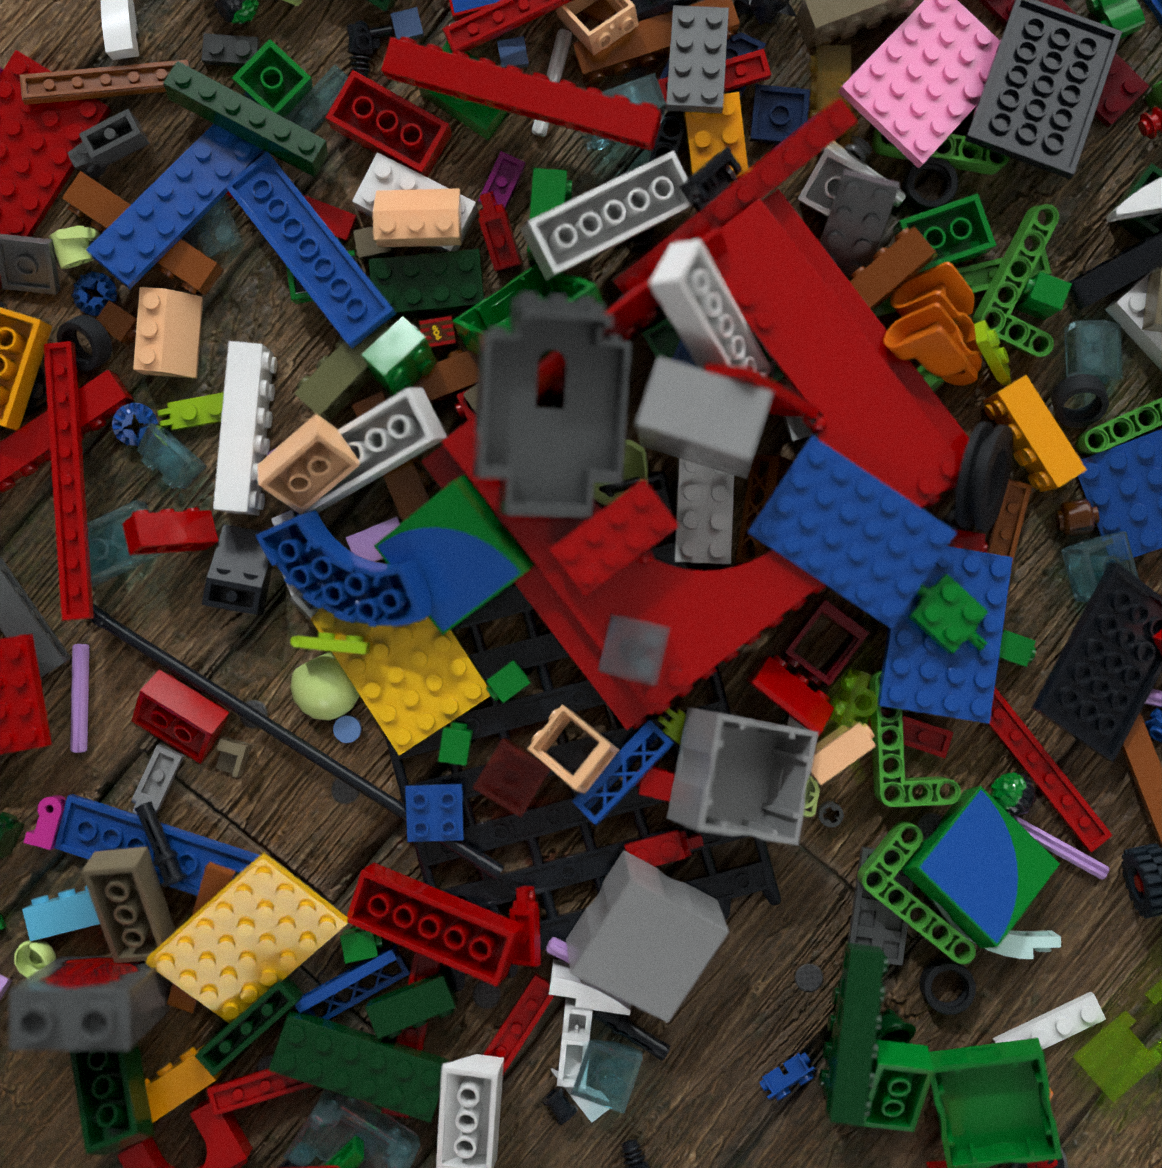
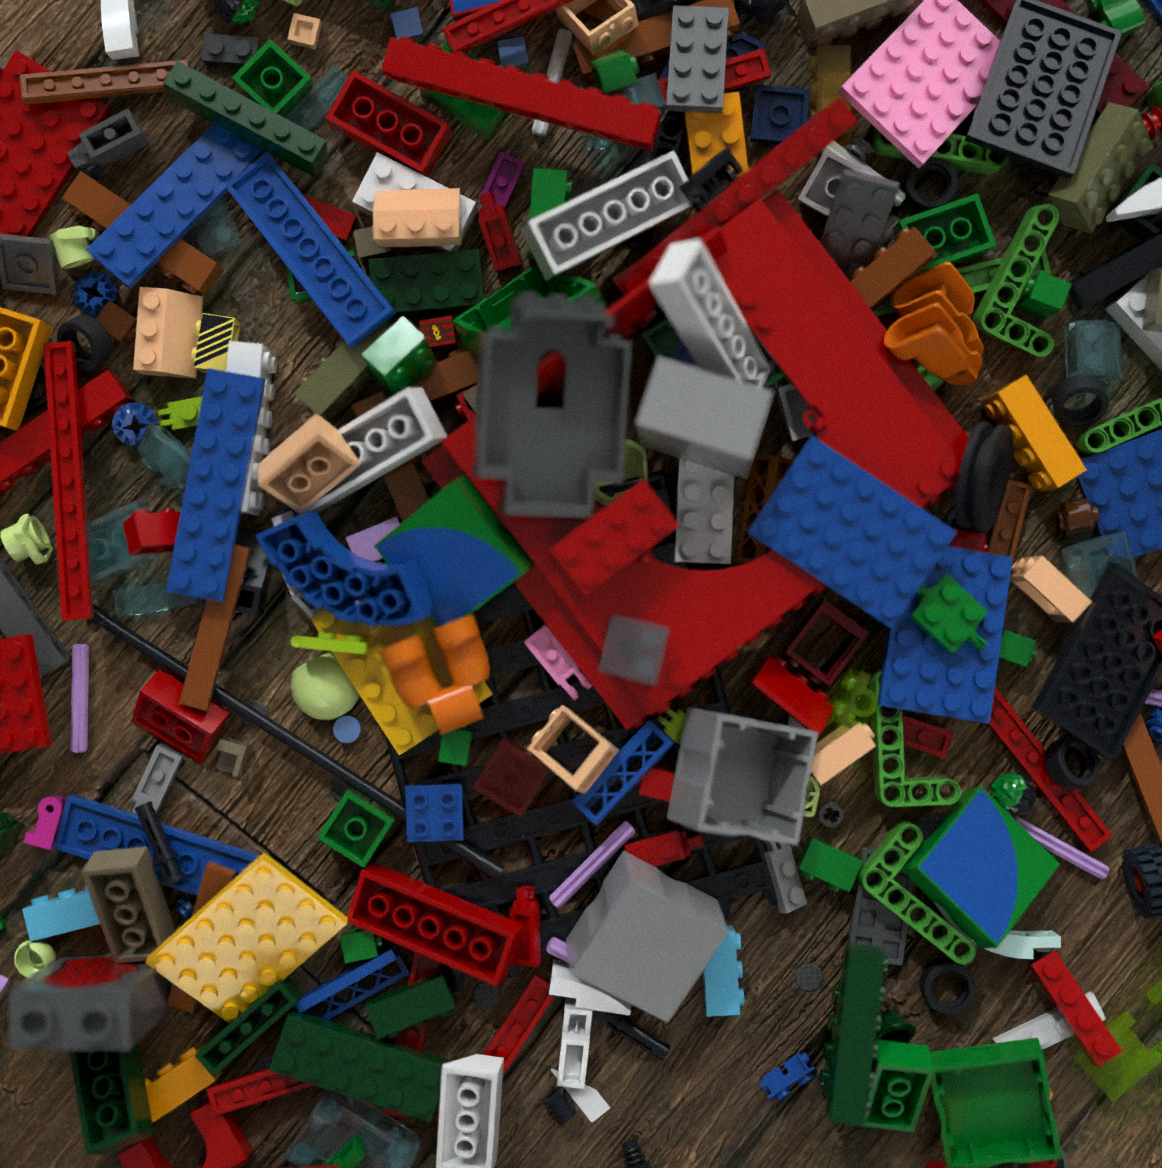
black piece [347,20,393,78] -> none
green brick [486,659,531,703] -> none
clear light blue slope [571,1039,643,1114] -> none
red tile [704,364,819,419] -> none
lime hinge [974,320,1011,386] -> none
none -> yellowish green piece [1,514,53,565]
none -> clear light blue tile [113,581,200,618]
none -> blue plate [166,368,266,602]
none -> blue plate [176,894,196,922]
none -> dark orange tile [179,544,252,711]
none -> brick [191,313,241,373]
none -> light nougat plate [287,13,322,50]
none -> green brick [317,787,398,868]
none -> orange piece [379,614,490,735]
none -> bright pink hinge [524,624,592,701]
none -> lavender axle [549,821,635,908]
none -> green brick [589,49,639,93]
none -> medium azure brick [702,925,744,1017]
none -> light grey hinge [764,840,807,914]
none -> green brick [796,835,863,893]
none -> light nougat window [1010,556,1092,622]
none -> red brick [1028,951,1123,1067]
none -> black tyre [1045,736,1100,791]
none -> olive brick [1048,102,1151,234]

